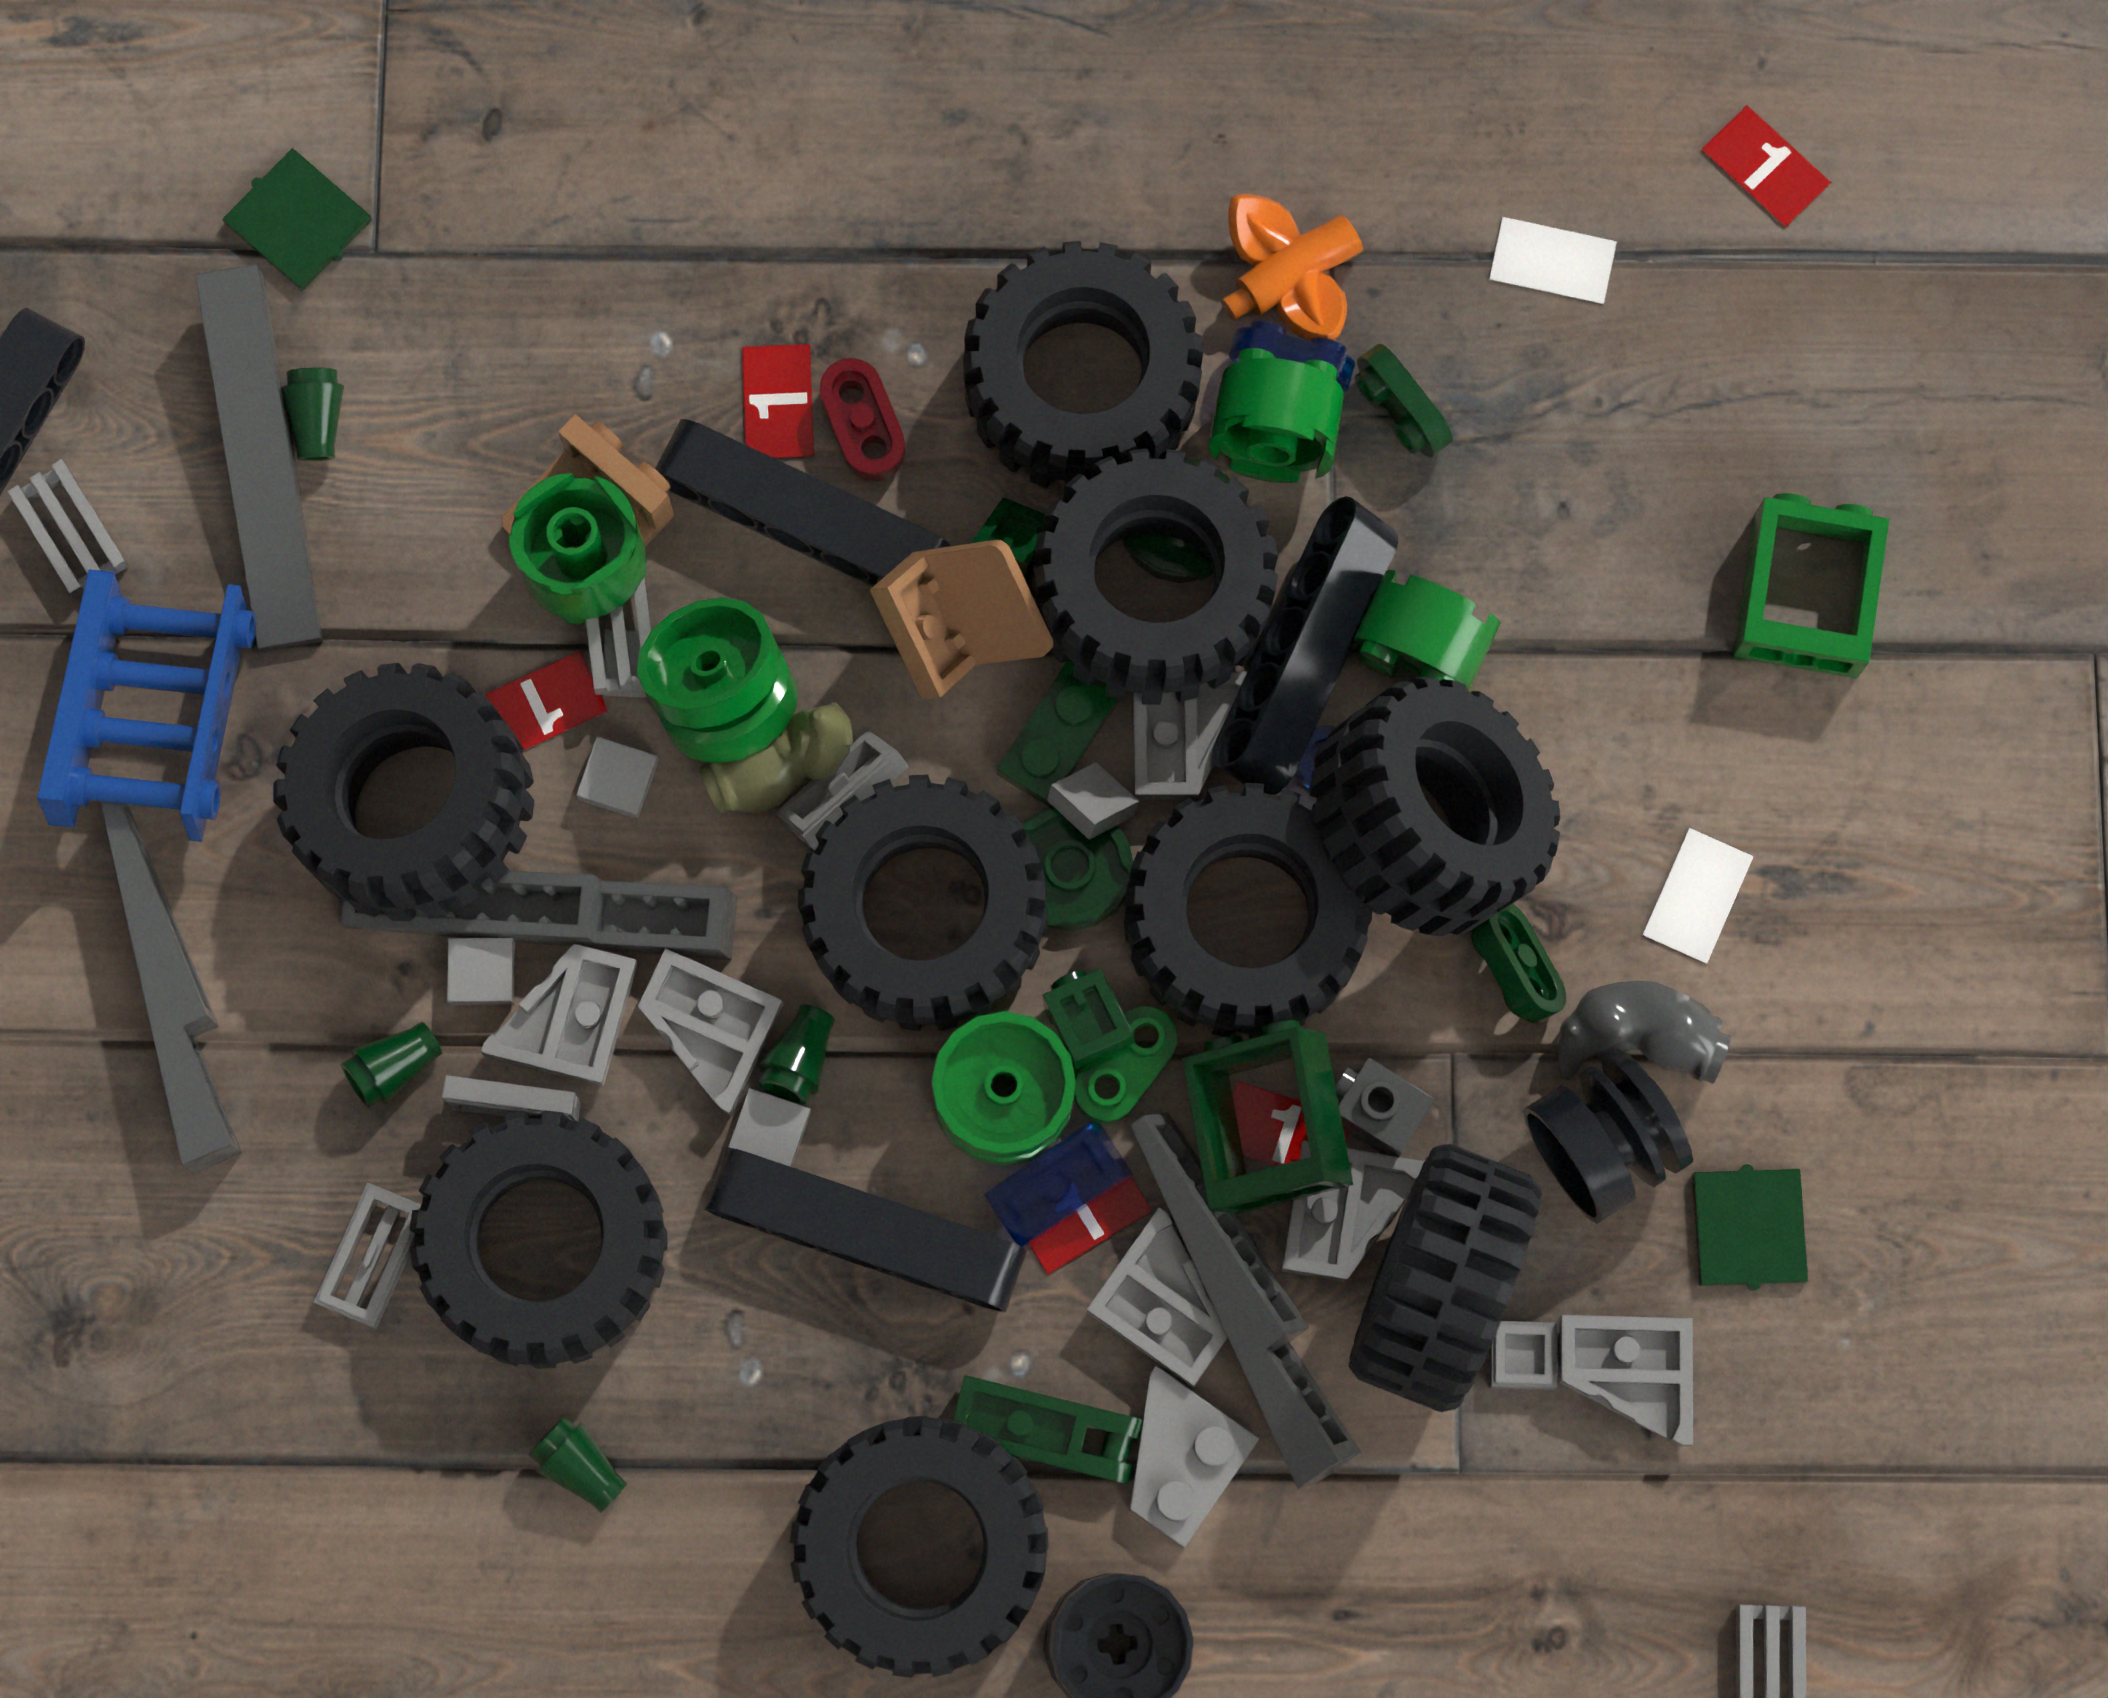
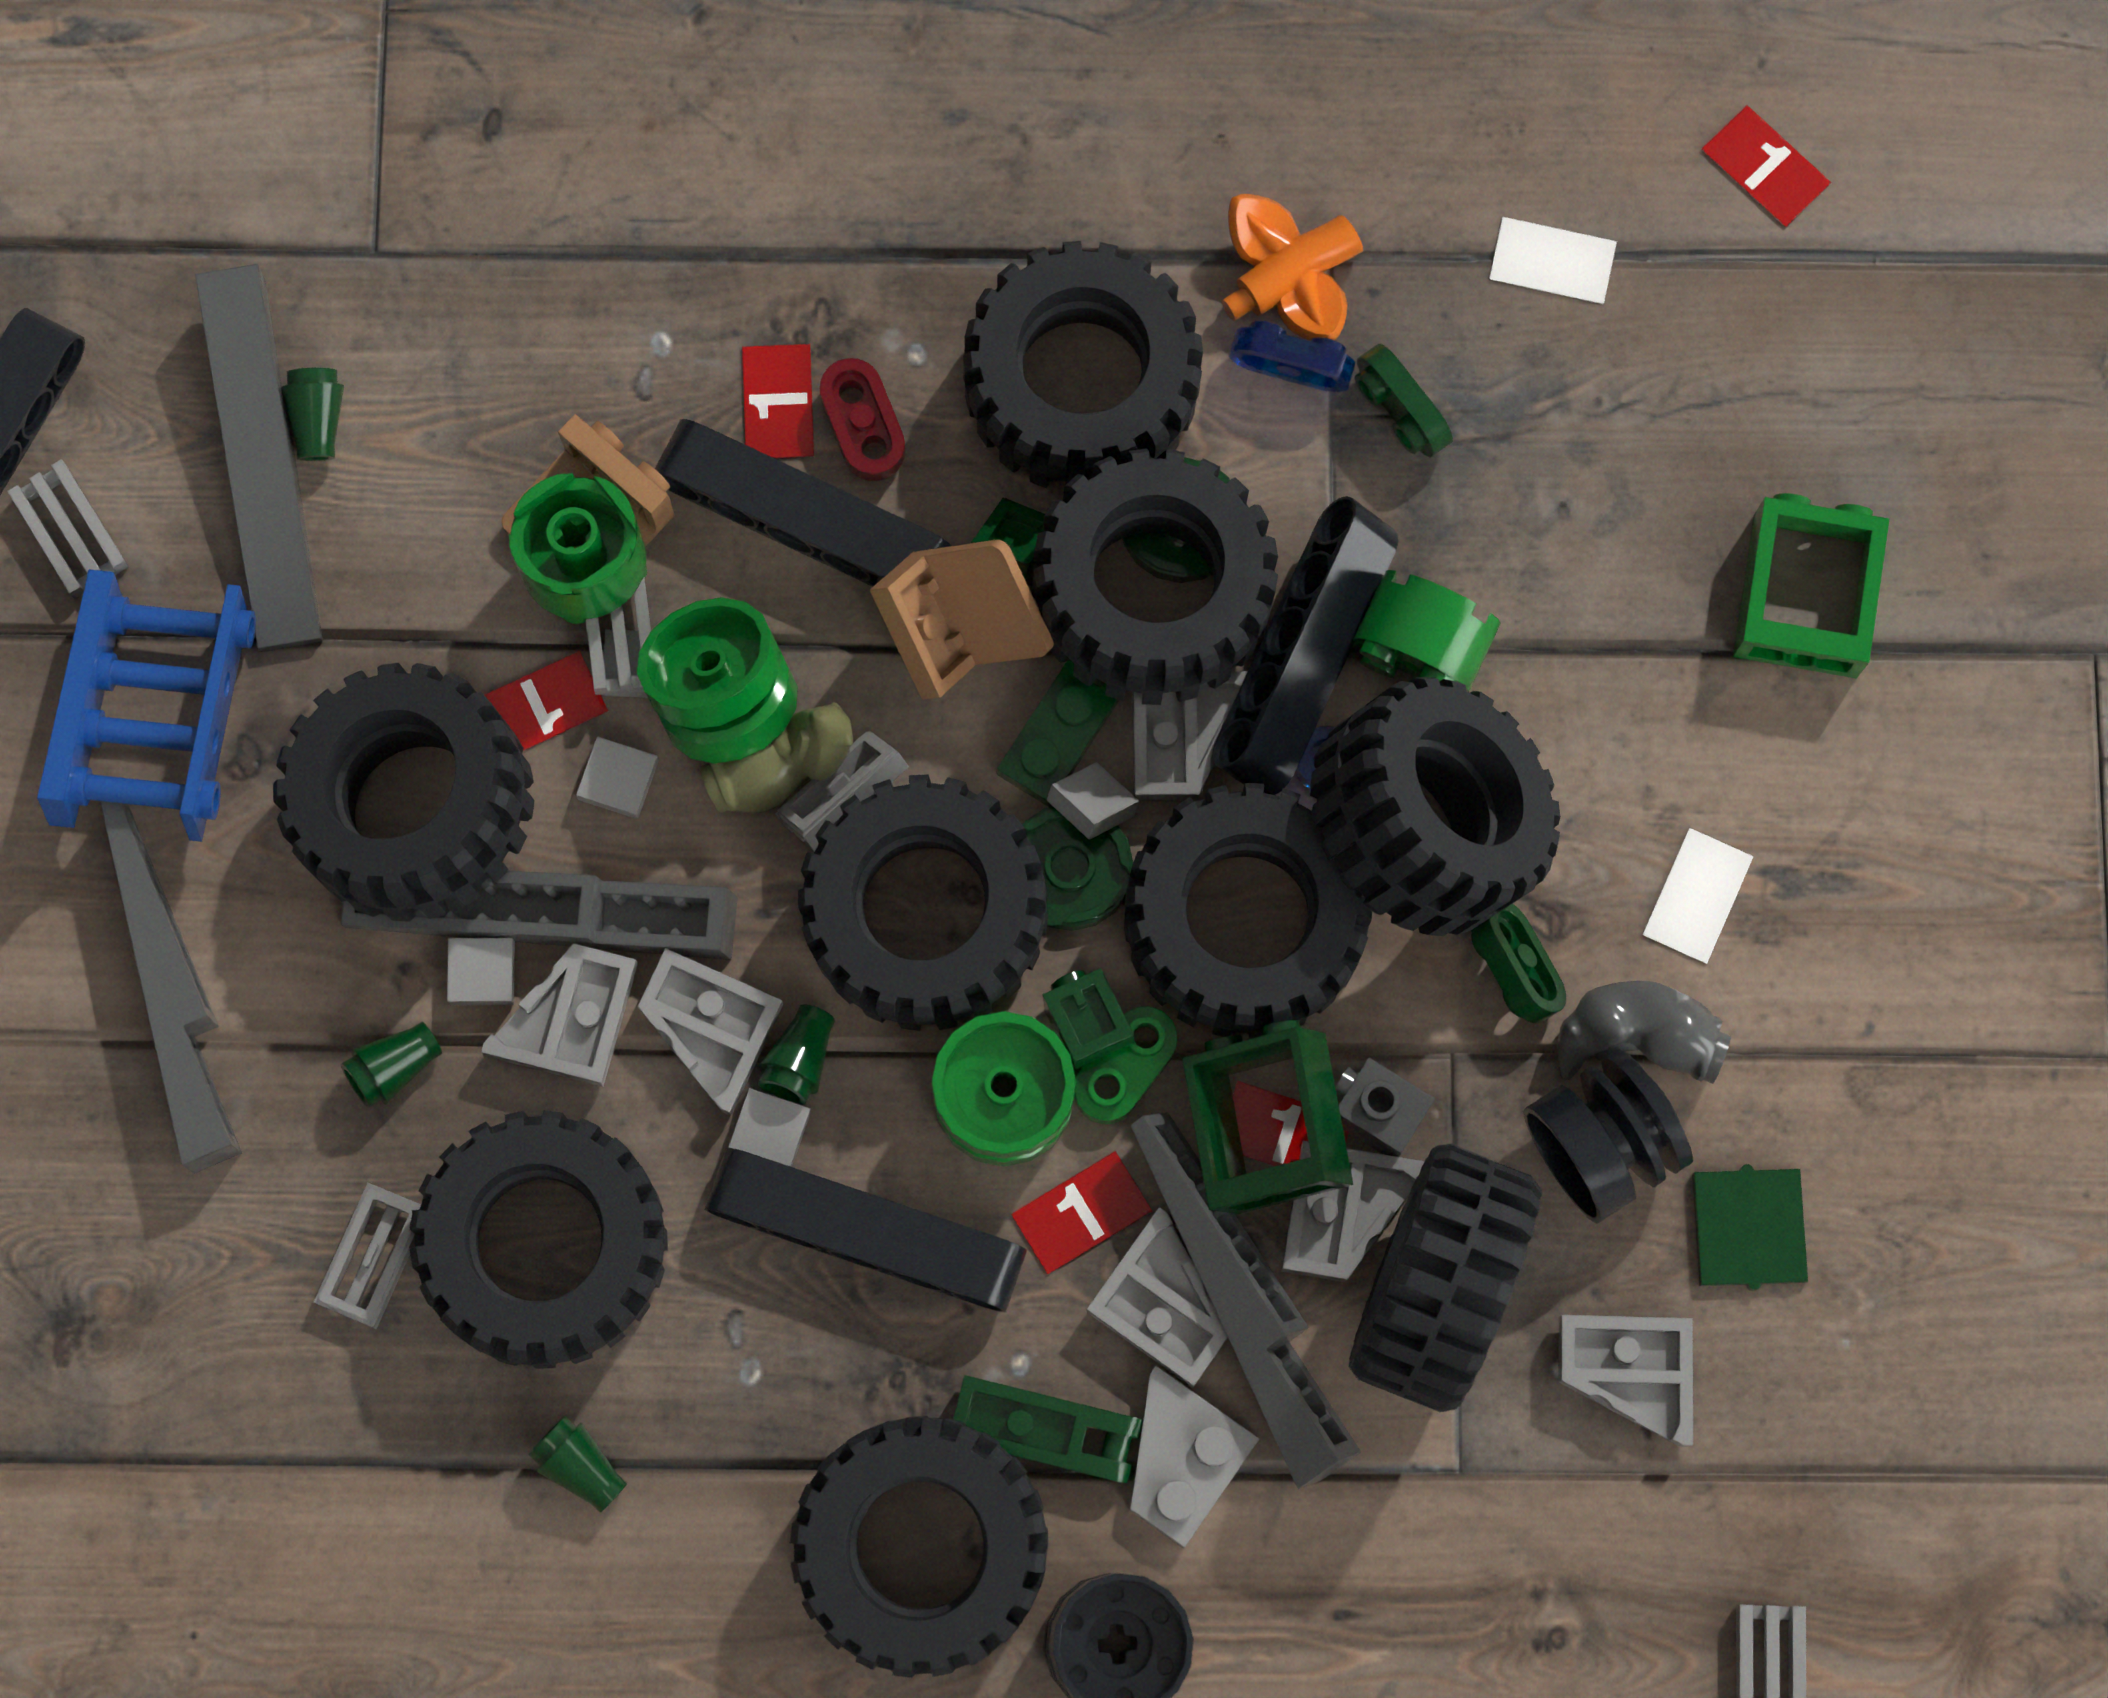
dark green piece [222,148,372,291] -> none
light grey tile [442,1075,581,1121] -> none
clear blue slope [984,1122,1133,1247] -> none
green brick [1208,348,1344,483] -> none
light grey tile [1489,1321,1557,1390] -> none

